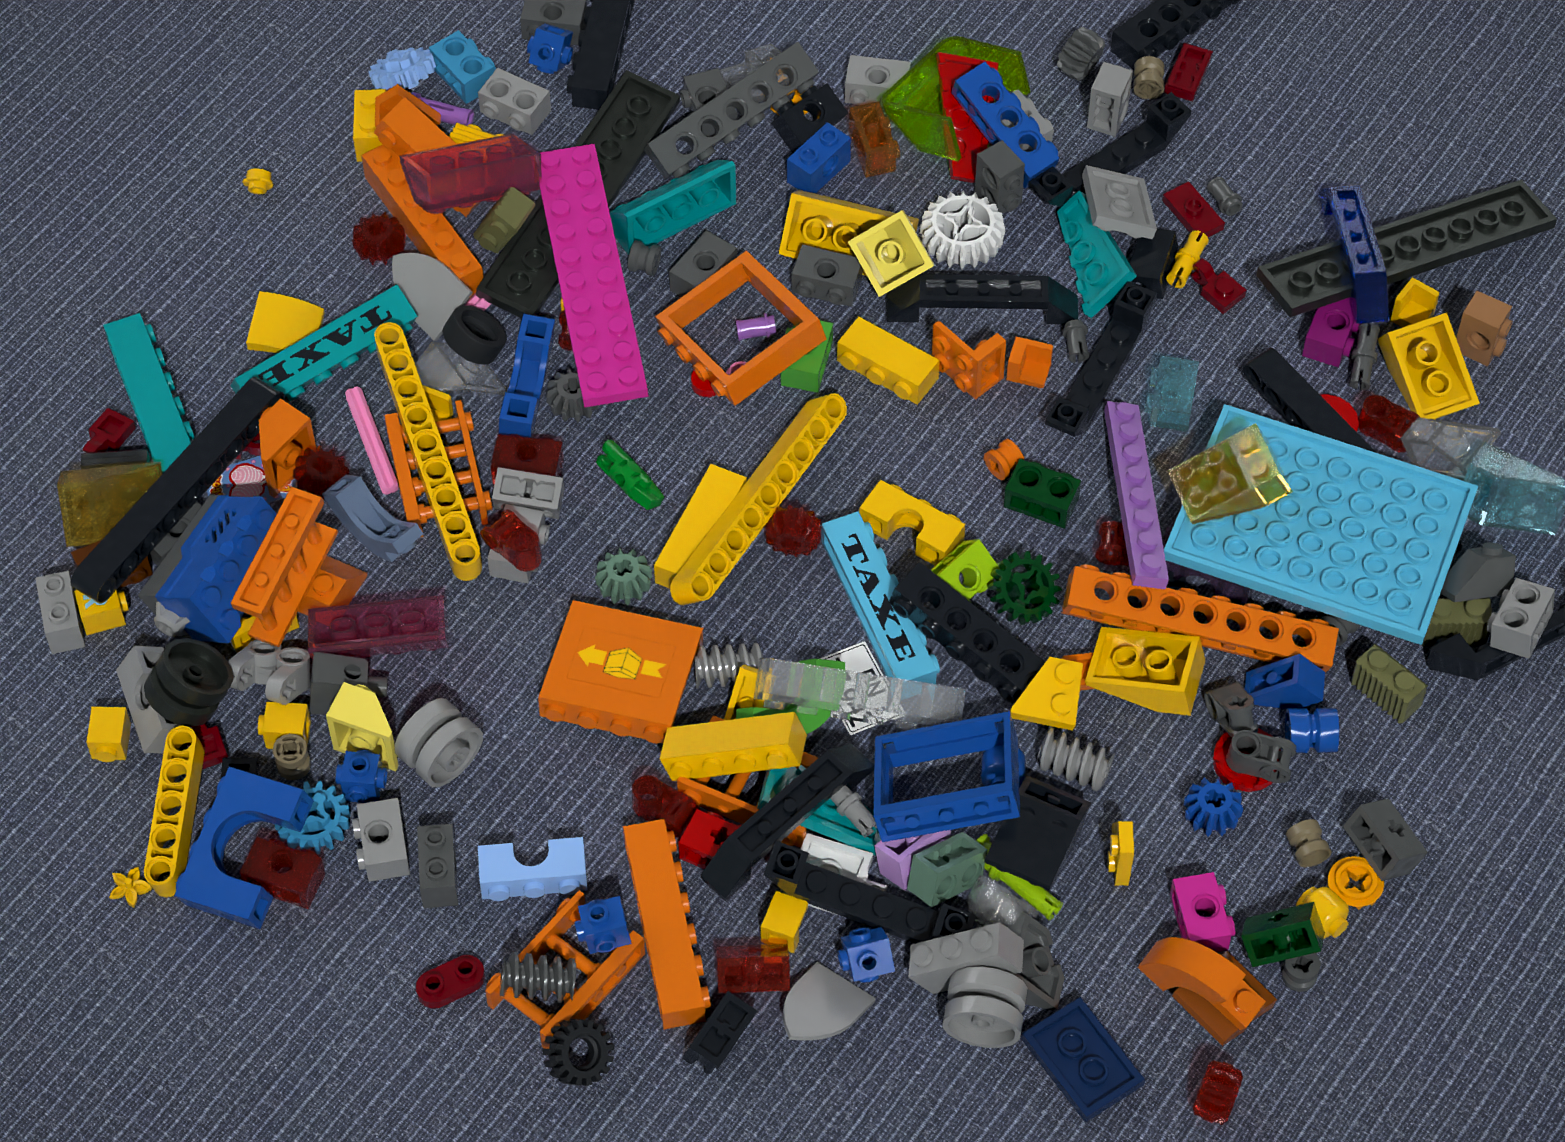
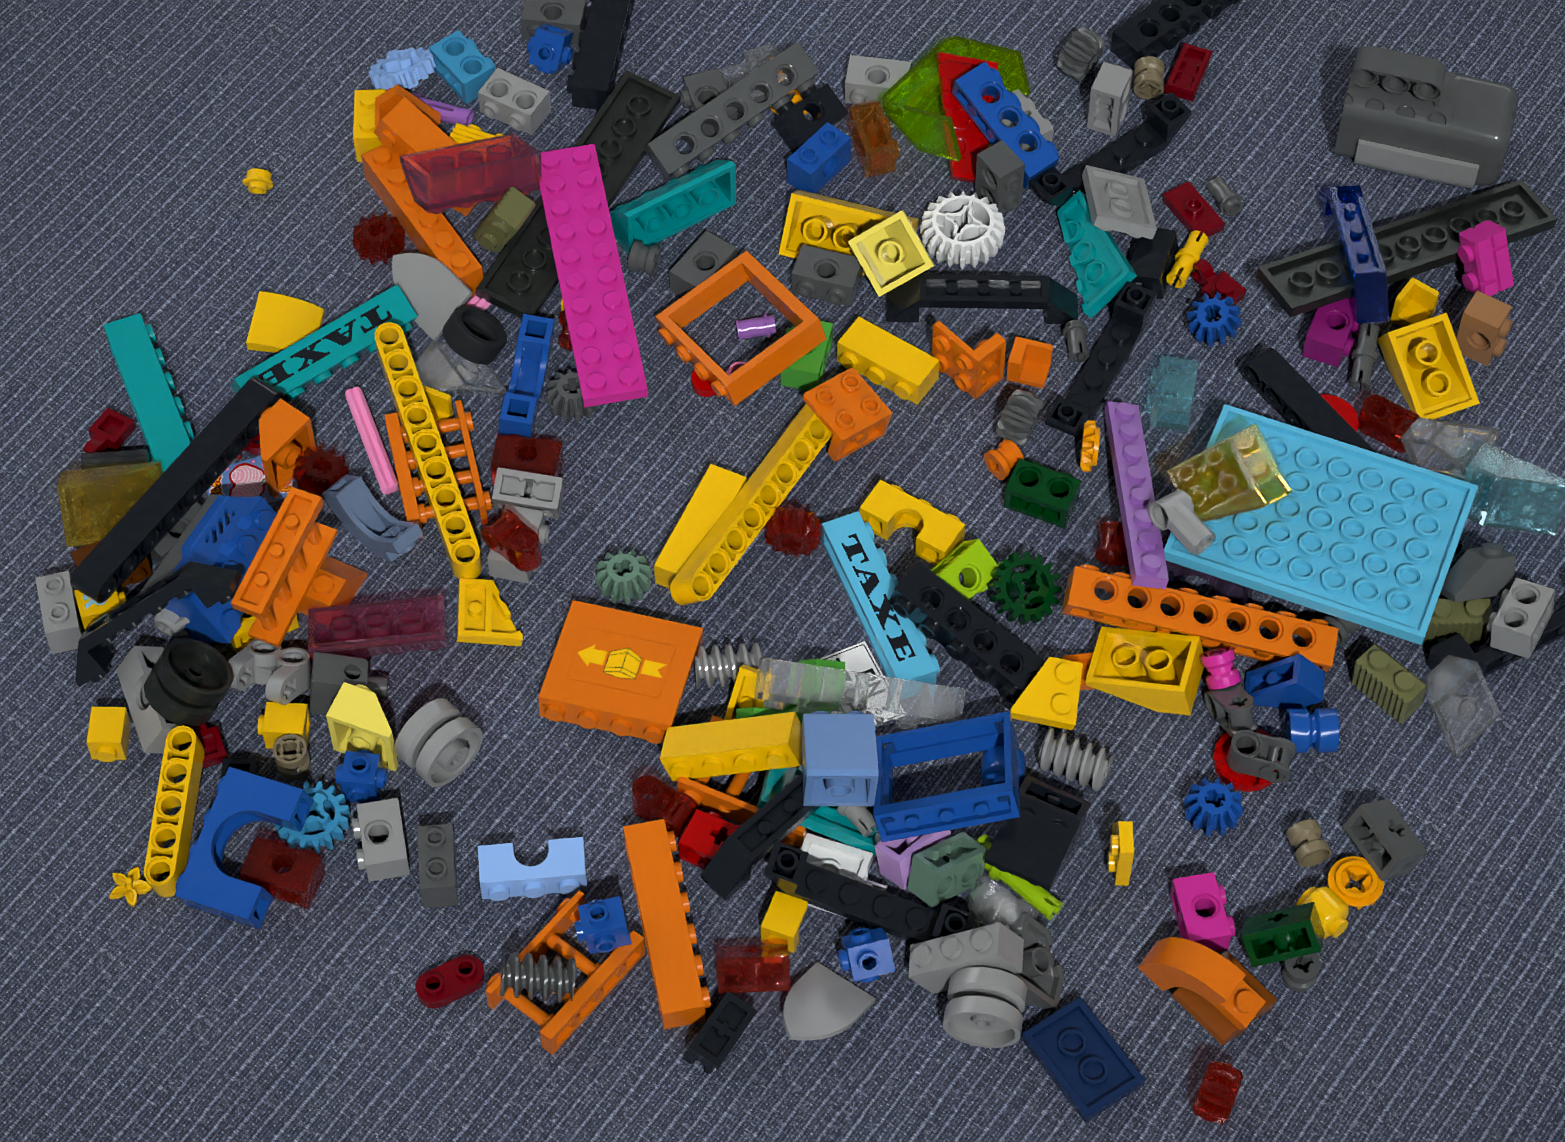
black tyre [543,1019,614,1086] -> none
green hinge [596,439,664,510] -> none
none -> black slope [75,561,242,687]
none -> yellow wing [457,578,523,646]
none -> medium blue slope [802,711,879,806]
none -> orange bracket [803,368,893,462]
none -> dark grey gear [996,389,1044,446]
none -> light orange gear [1080,420,1100,473]
none -> light grey piece [1148,490,1216,556]
none -> blue gear [1187,291,1242,348]
none -> dark pink wheel [1200,647,1241,690]
none -> dark grey piece [1334,46,1518,189]
none -> clear slope [1427,655,1501,757]
none -> dark pink brick [1457,220,1514,296]

